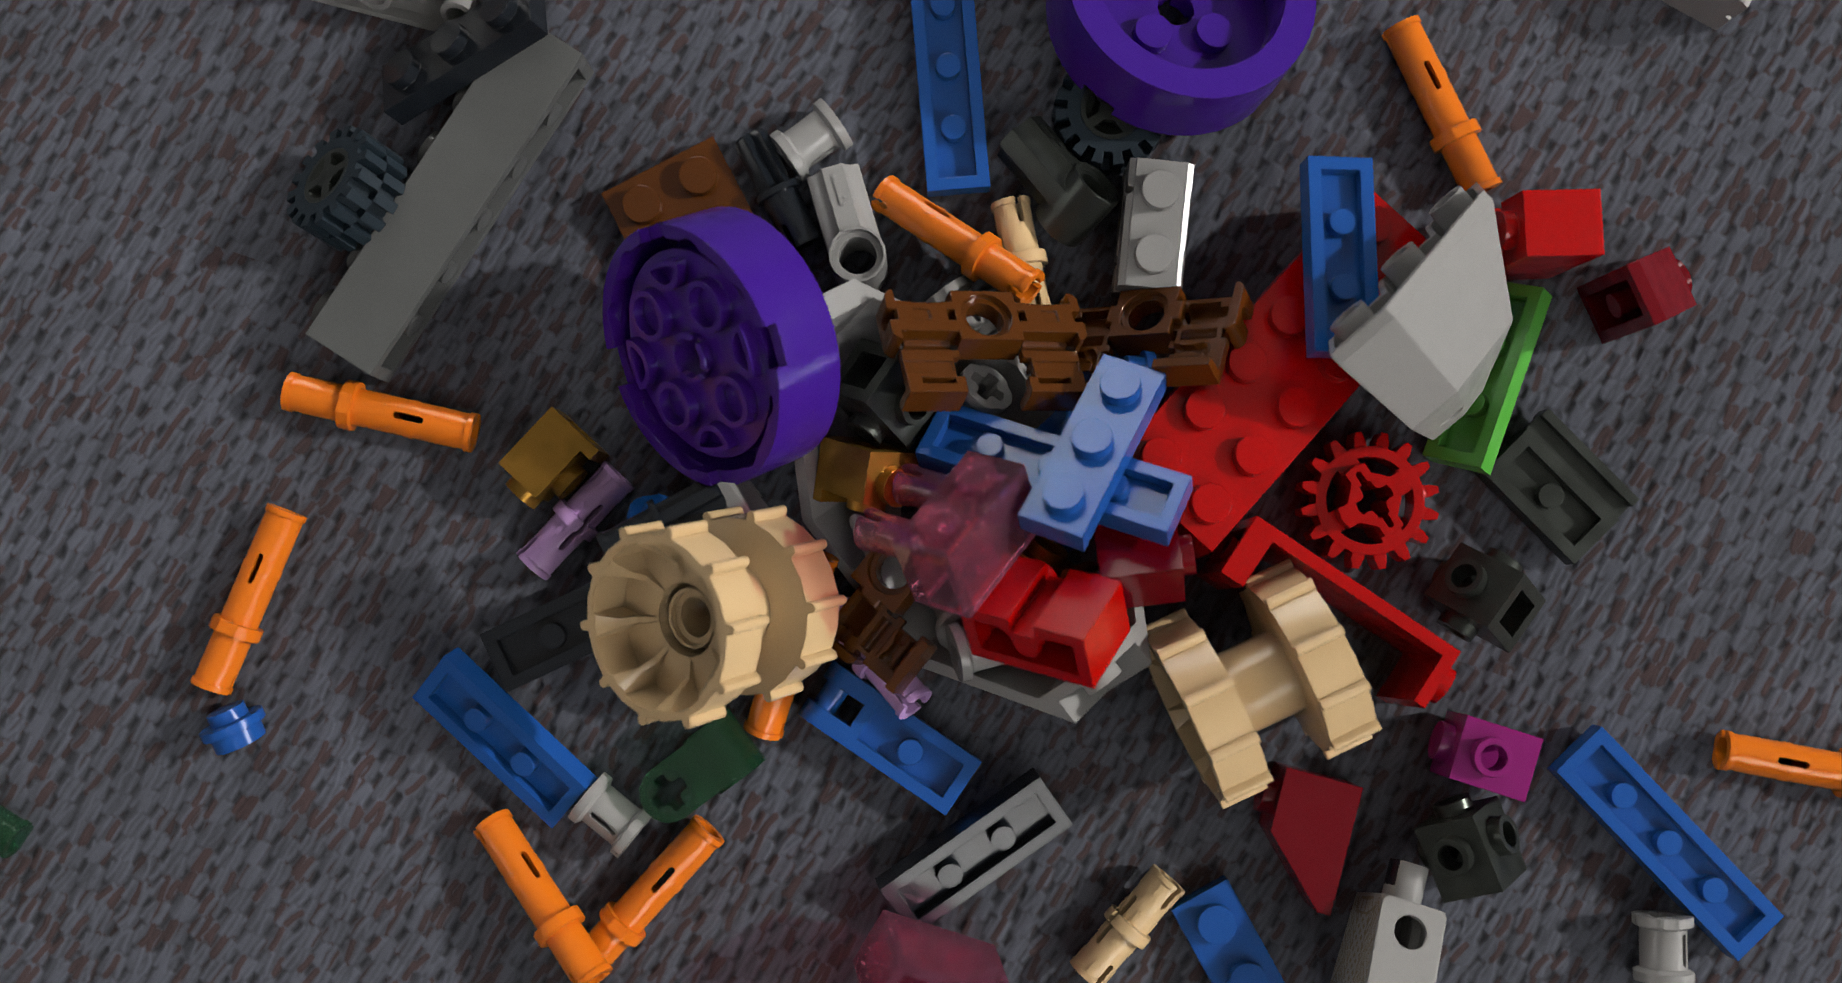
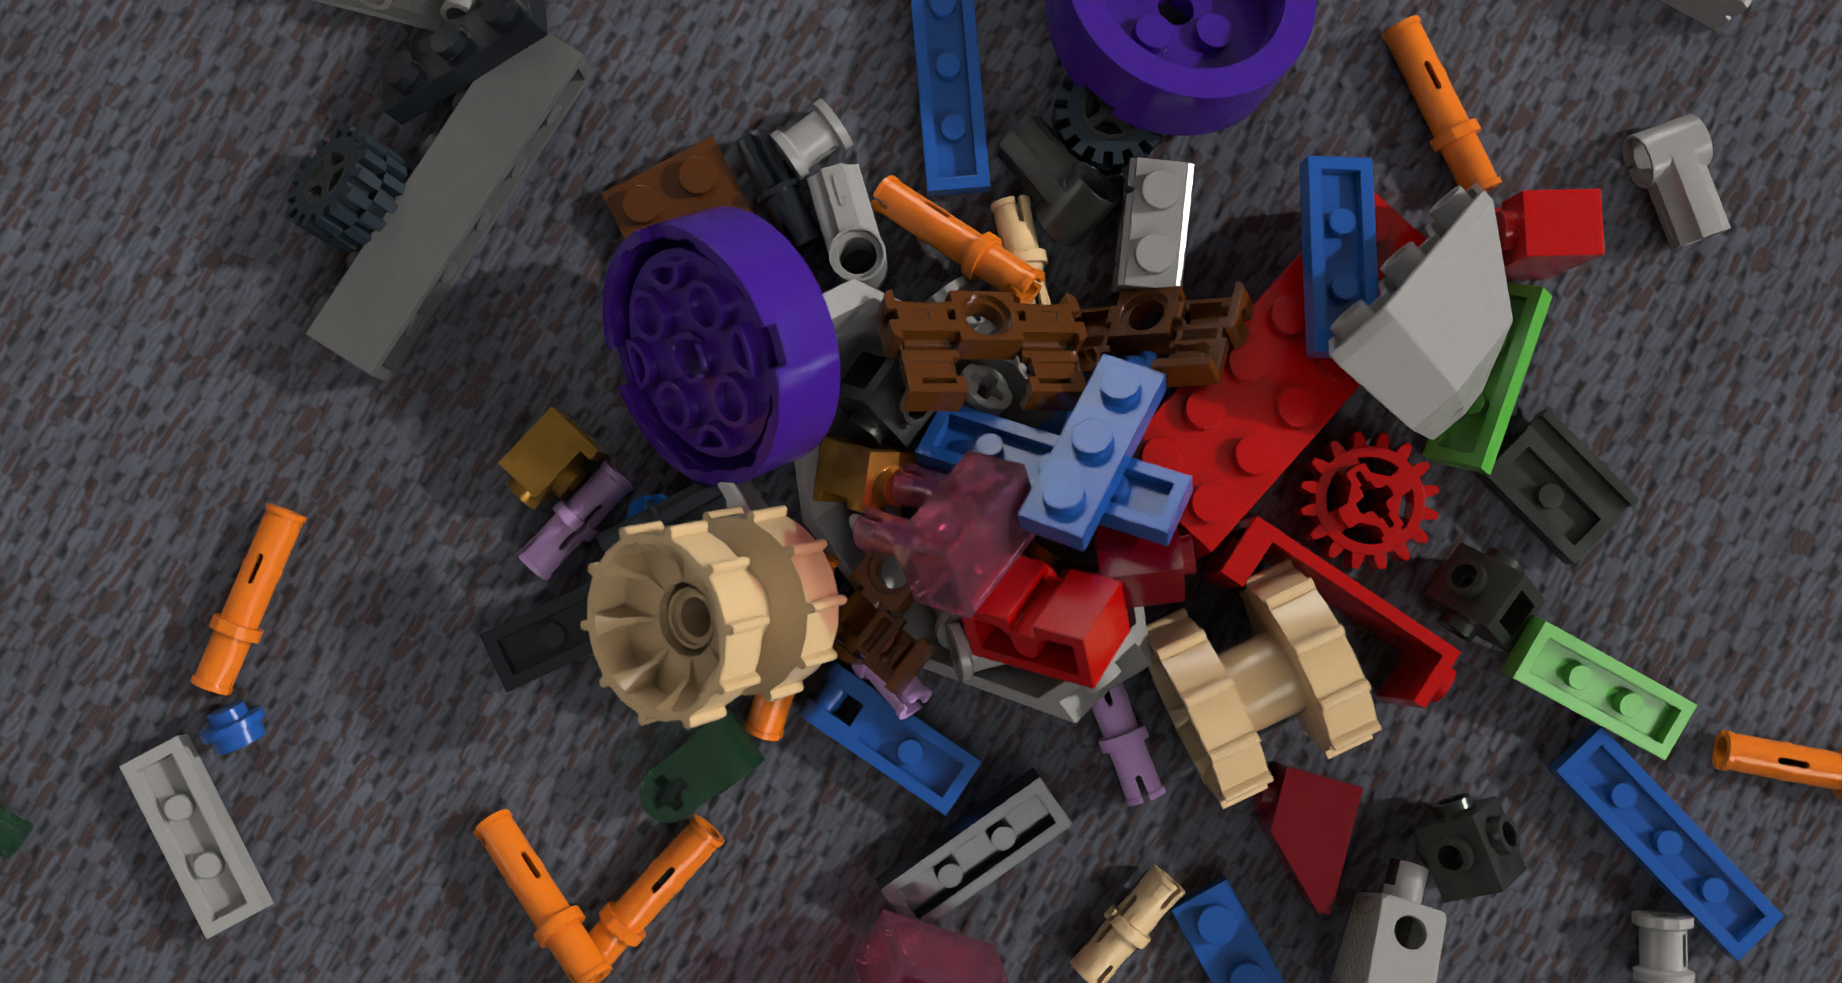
orange pin [280,372,481,453] -> none
blue plate [412,647,598,829] -> none
light grey bush [568,772,655,858] -> none
magenta brick [1428,710,1544,802] -> none
dark red slope [1577,246,1697,344] -> none
none -> light grey plate [119,734,274,940]
none -> lavender pin [1092,682,1166,806]
none -> bright green plate [1500,615,1698,760]
none -> light grey piece [1622,114,1731,250]

